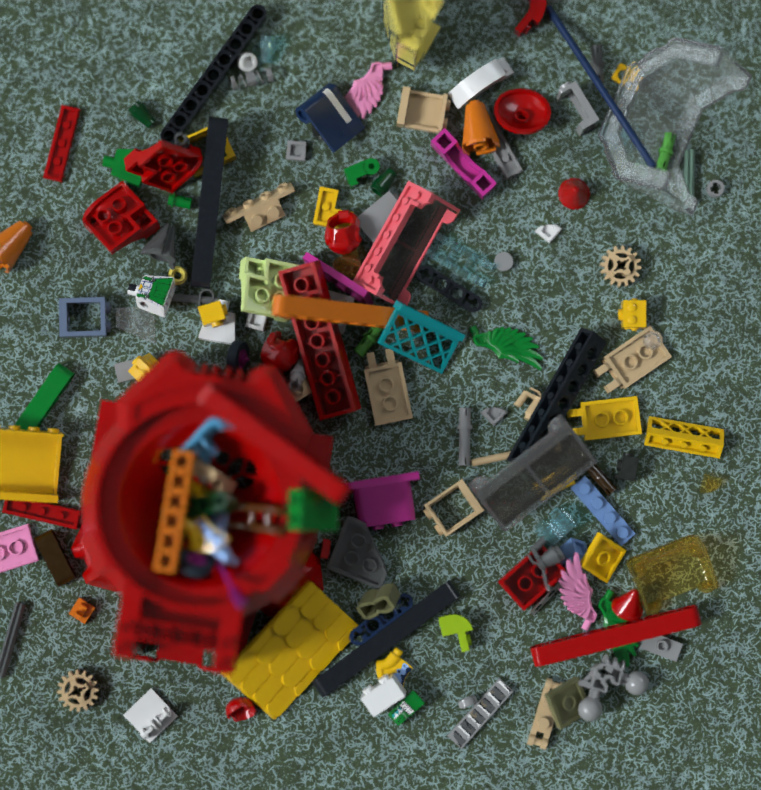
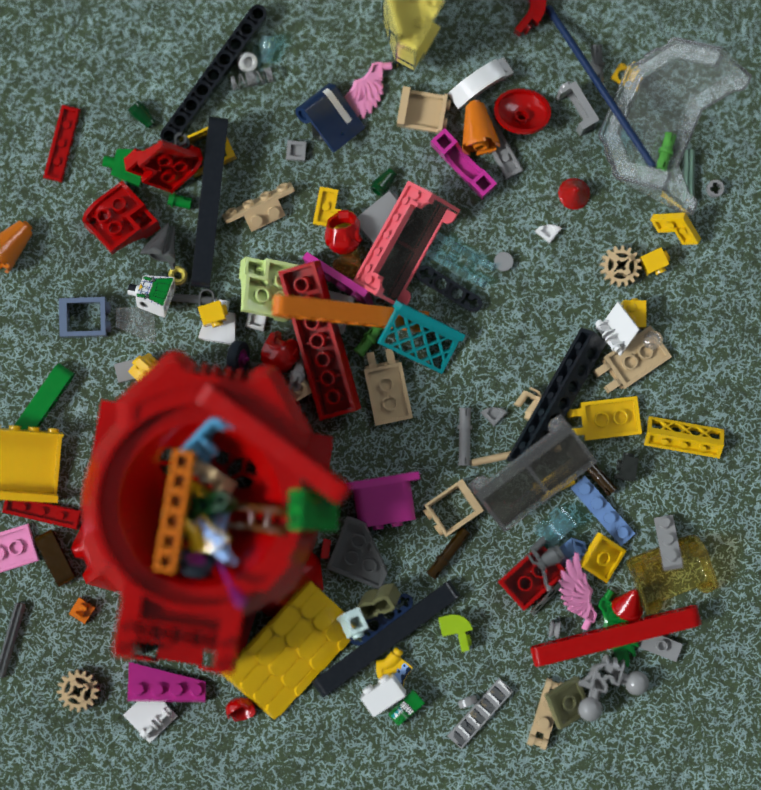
green leg [343,158,380,189] -> none
green animal [469,326,543,370] -> none
clear yellow tile [699,474,723,493] -> none
none -> dark pink wing [128,662,206,702]
none -> light aqua brick [336,607,368,640]
none -> dark brown pin [426,527,471,580]
none -> light grey bush [548,620,561,638]
none -> white hinge [595,302,640,356]
none -> yellow brick [639,247,670,276]
none -> yellow plate [650,212,701,245]
none -> light grey plate [654,515,683,571]

